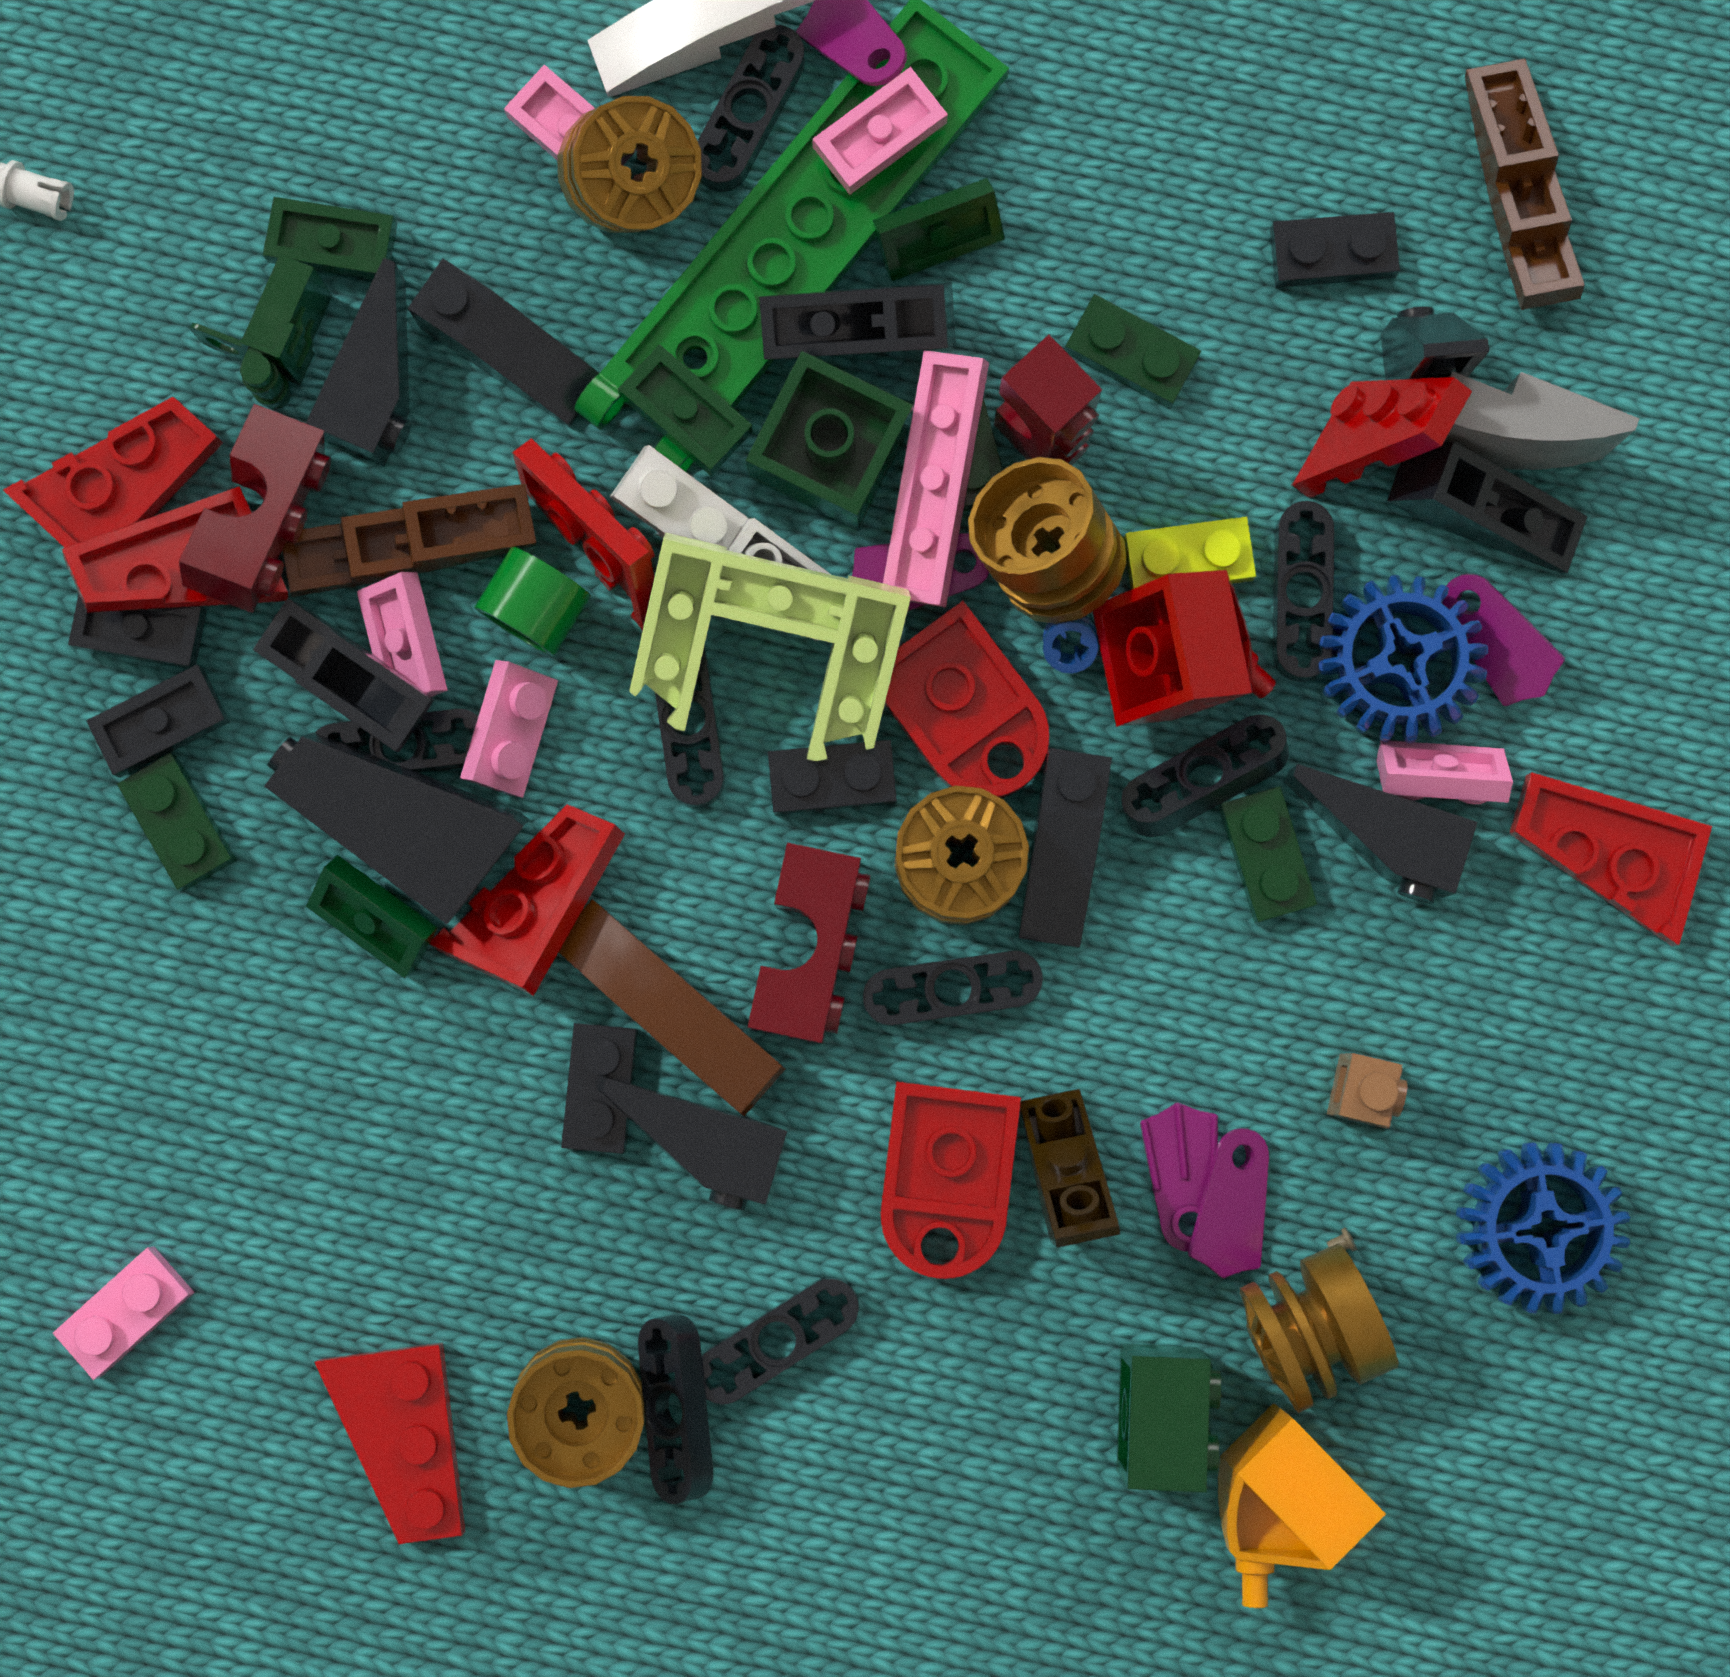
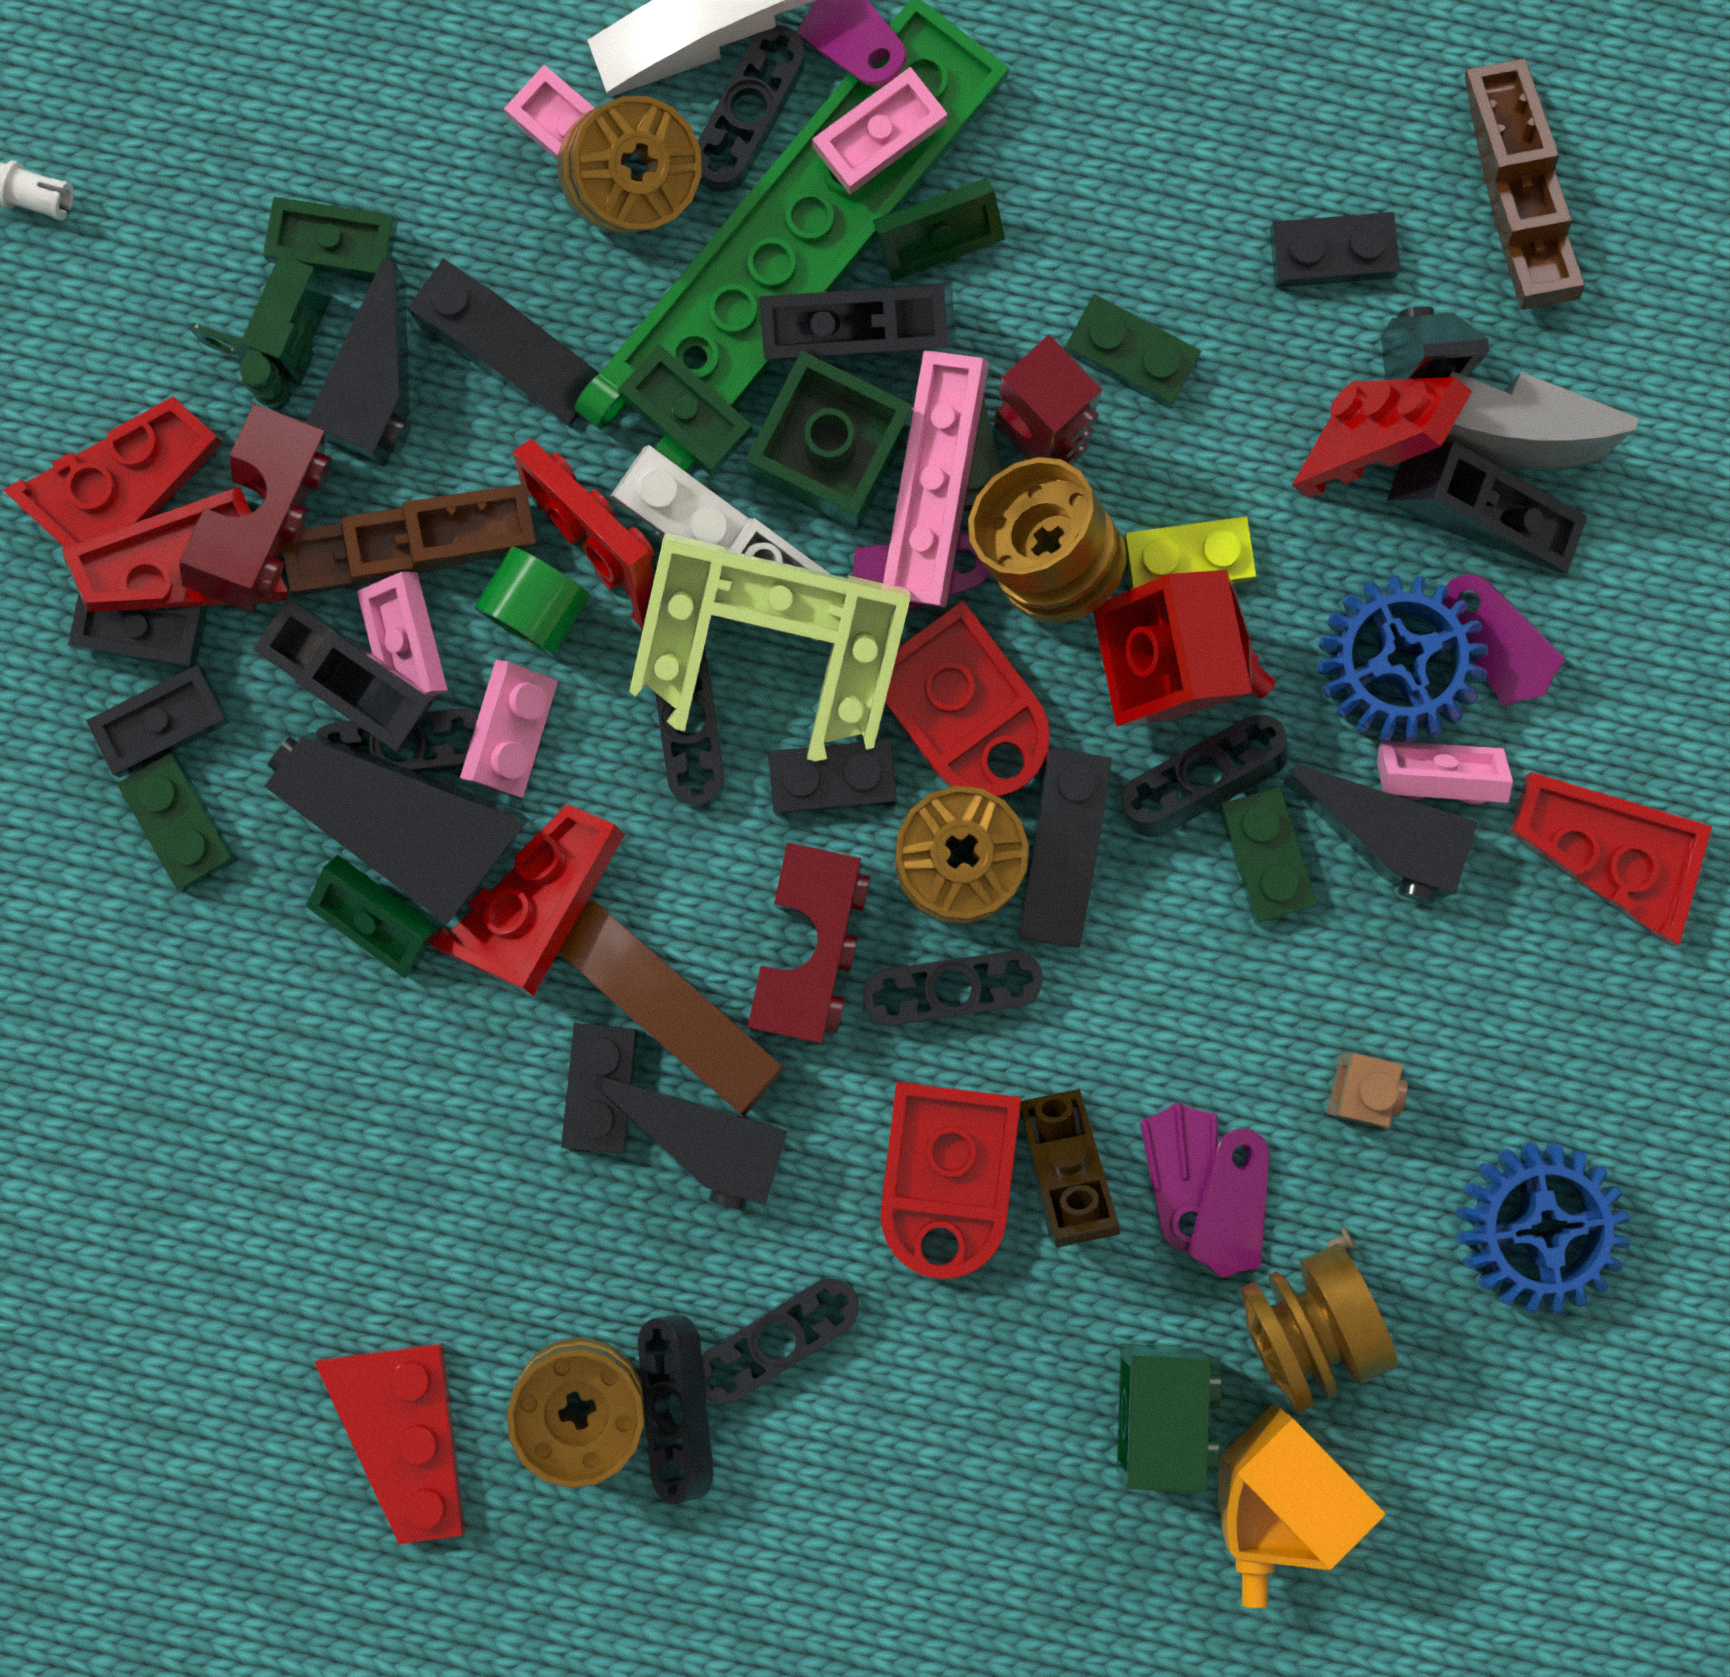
bright pink plate [53,1246,195,1380] -> none
blue bush [1043,616,1098,674] -> none
black beam [1272,501,1334,682] -> none

